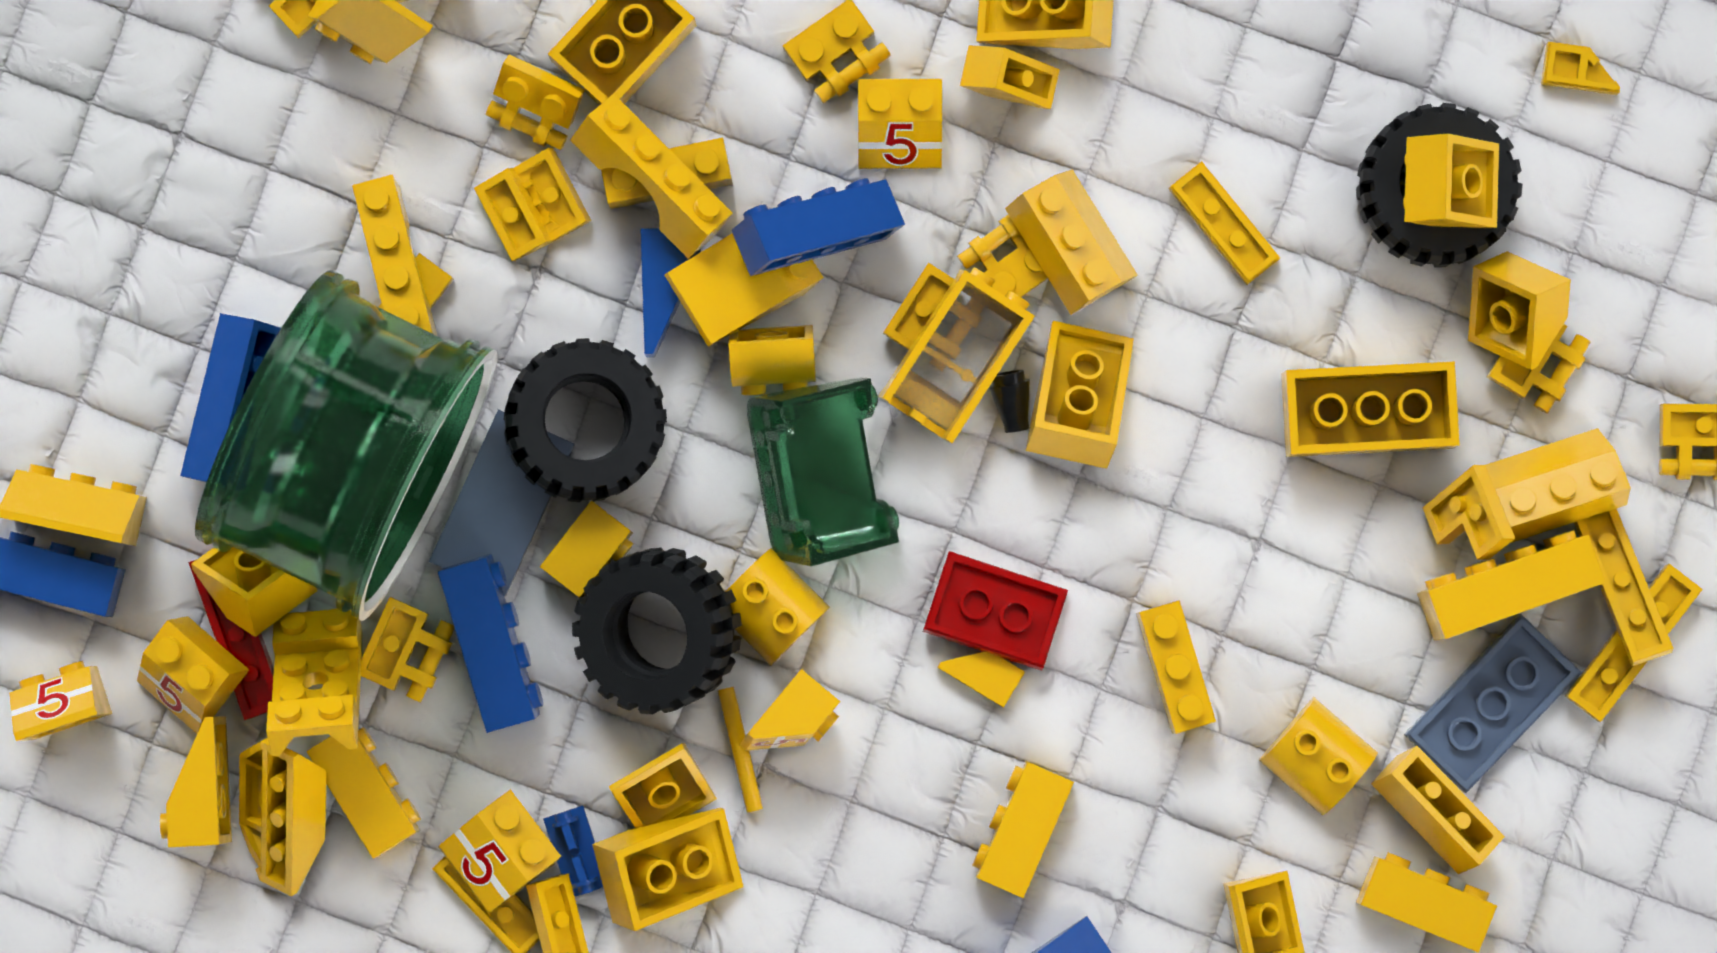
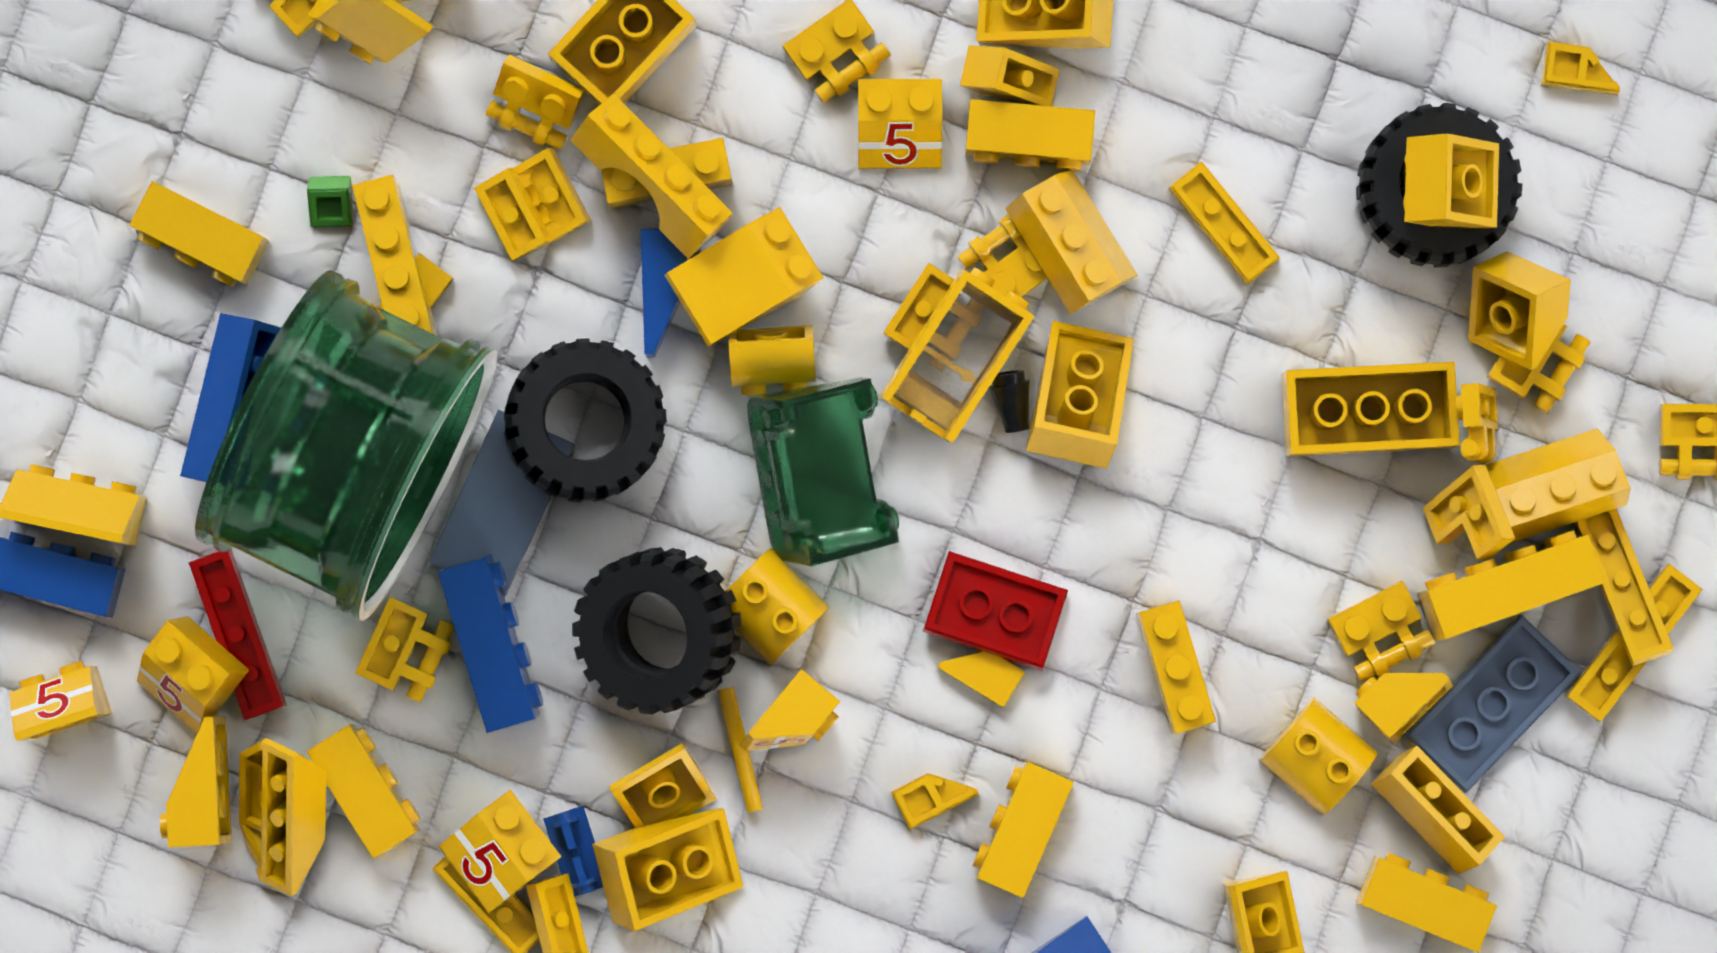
yellow slope [191,519,318,637] -> none
yellow piece [266,607,363,756] -> none
yellow brick [540,500,634,598] -> none
blue brick [731,178,905,276] -> none
none -> yellow brick [129,181,270,287]
none -> bright green slope [307,176,353,227]
none -> yellow tile [891,773,979,830]
none -> yellow brick [965,99,1096,171]
none -> yellow plate [1327,581,1435,682]
none -> yellow slope [1354,673,1453,745]
none -> yellow plate [1456,383,1499,464]

